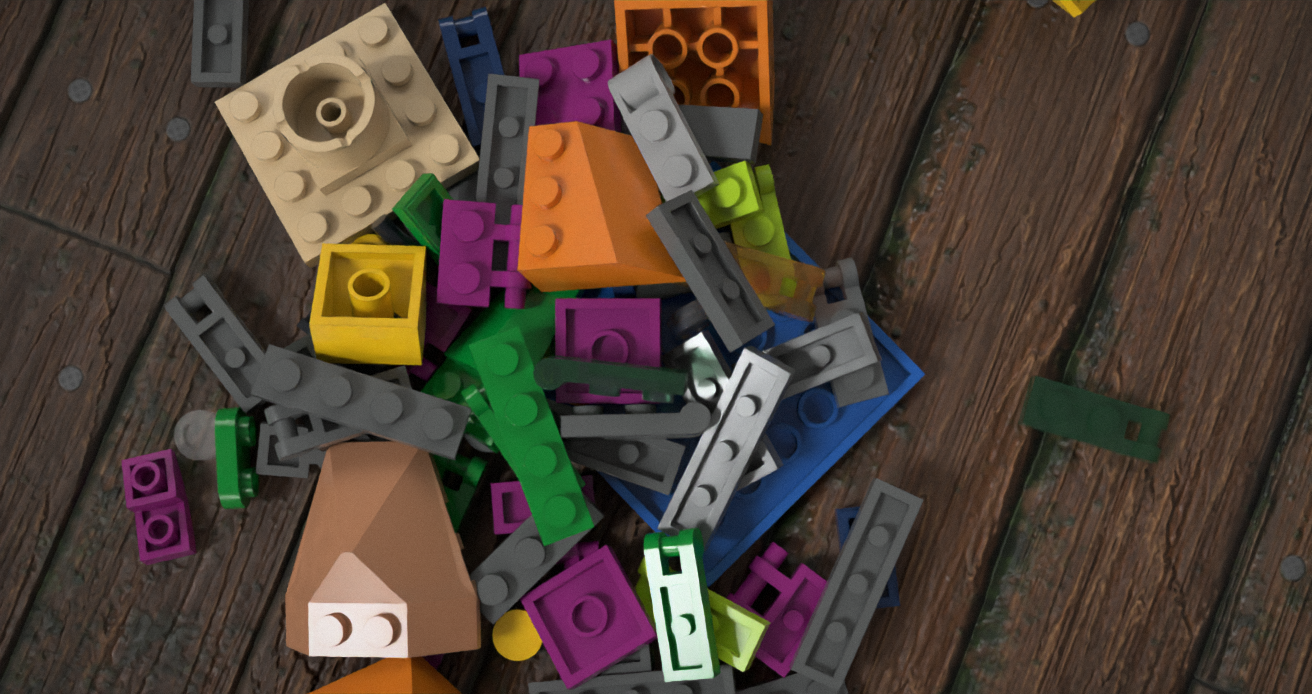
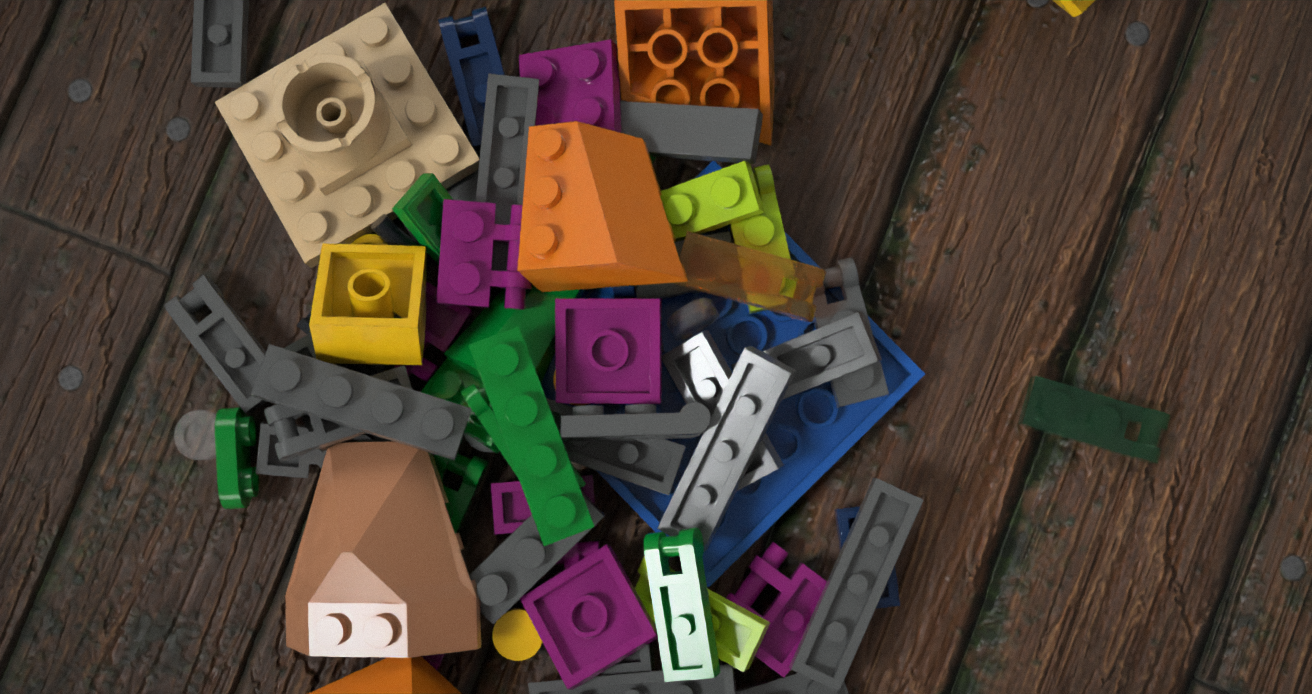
magenta slope [121,449,197,565] -> none
clear green plate [533,355,689,403] -> none
light grey plate [608,54,719,202] -> none
dark grey plate [646,190,775,352] -> none

